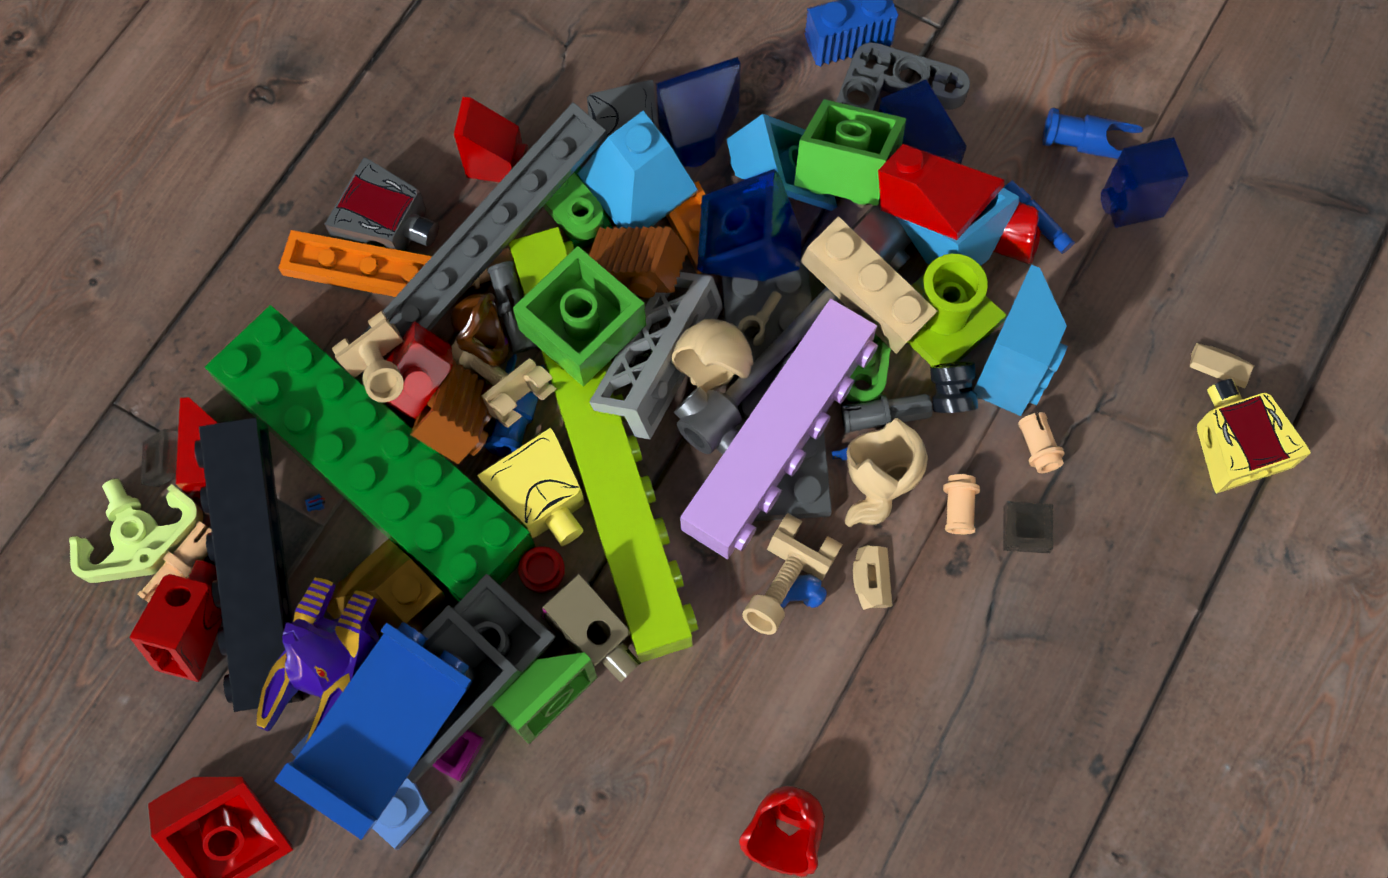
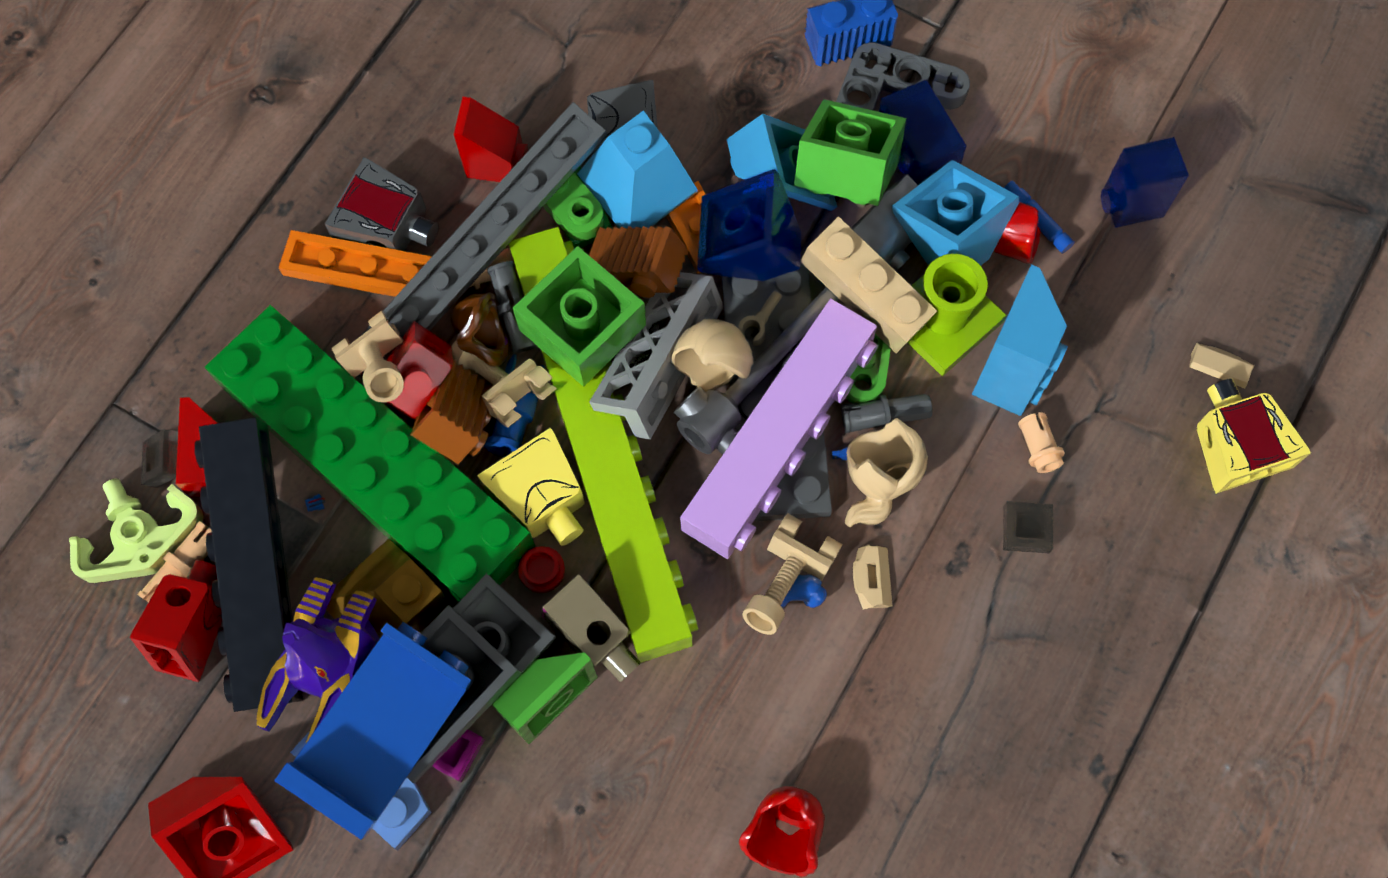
clear blue slope [656,57,741,167] -> none
red slope [878,144,1005,240] -> none
black wheel [930,362,978,413] -> none
light nougat pin [943,474,980,535] -> none
blue piece [1042,108,1143,161] -> none

